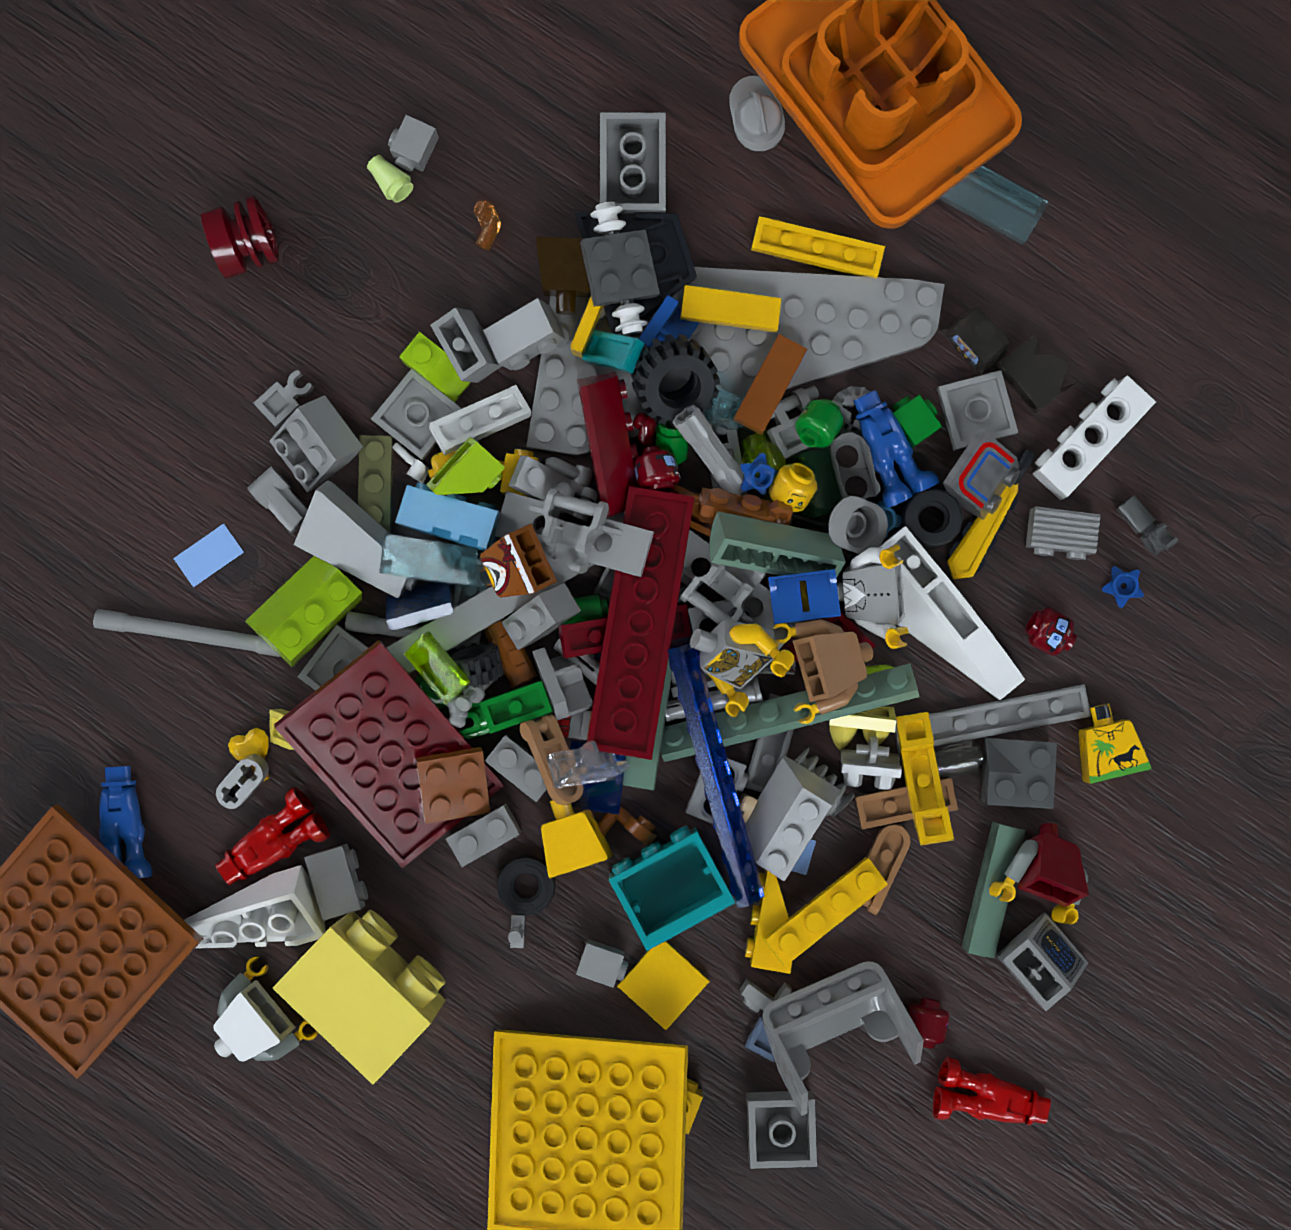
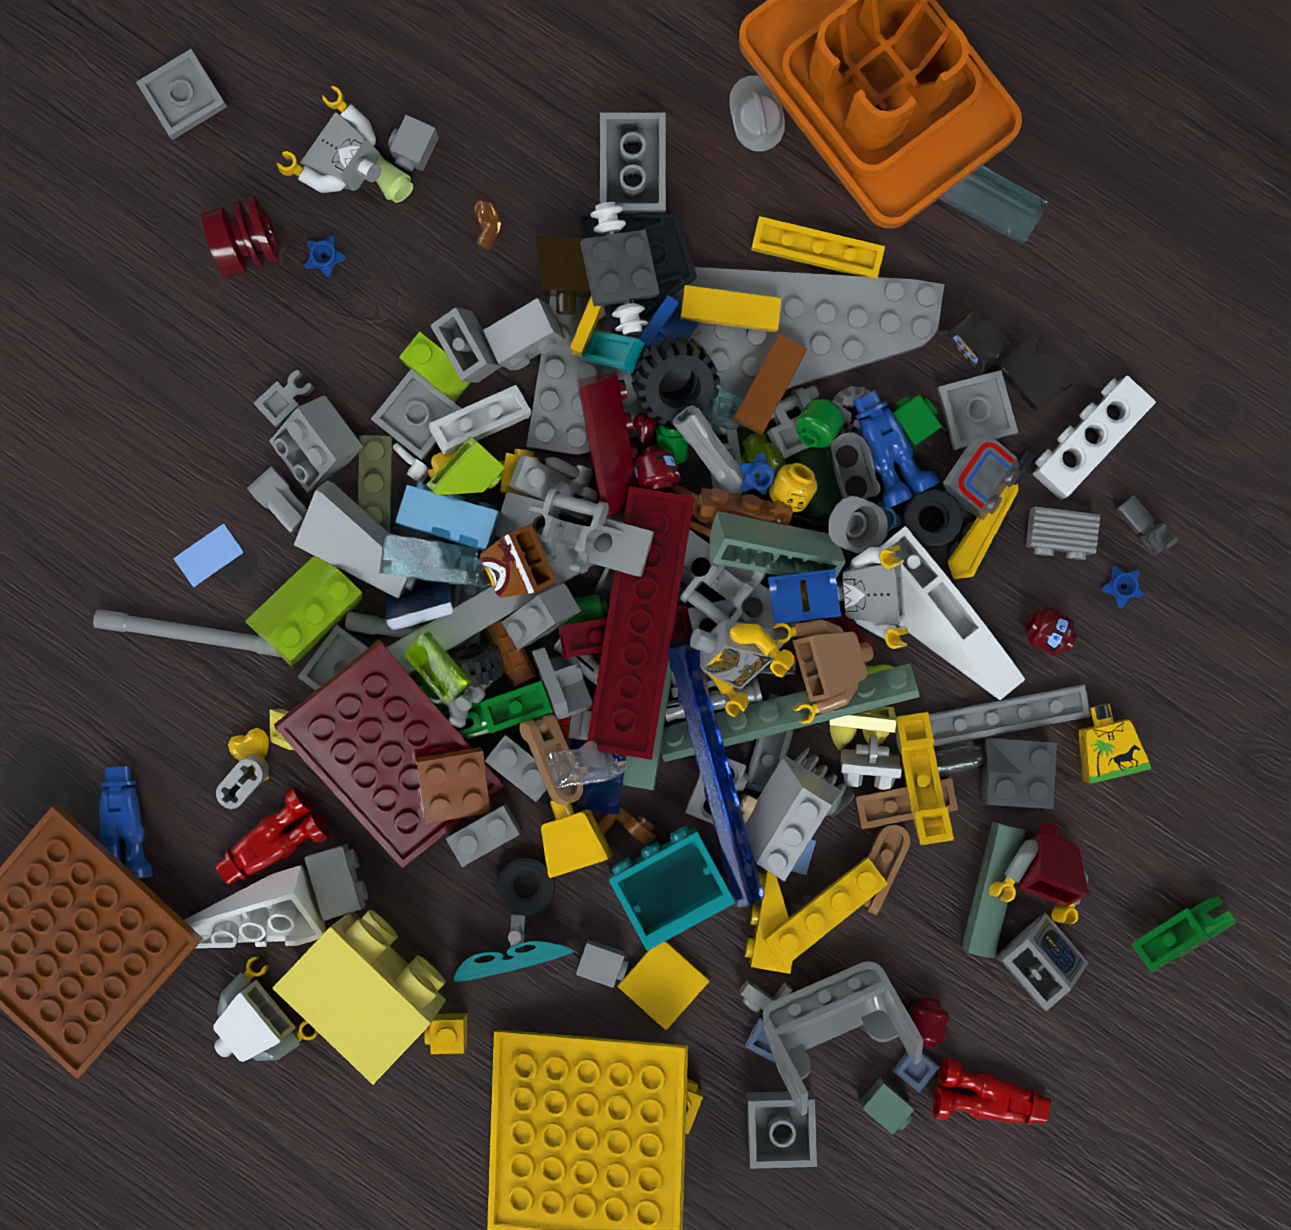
none -> light grey plate [136,49,227,140]
none -> torso [277,86,381,193]
none -> blue plate [305,235,346,277]
none -> yellow brick [424,1013,468,1054]
none -> teal piece [454,941,574,982]
none -> sand green brick [859,1077,914,1135]
none -> sand blue tile [892,1052,940,1093]
none -> green plate [1132,895,1236,974]

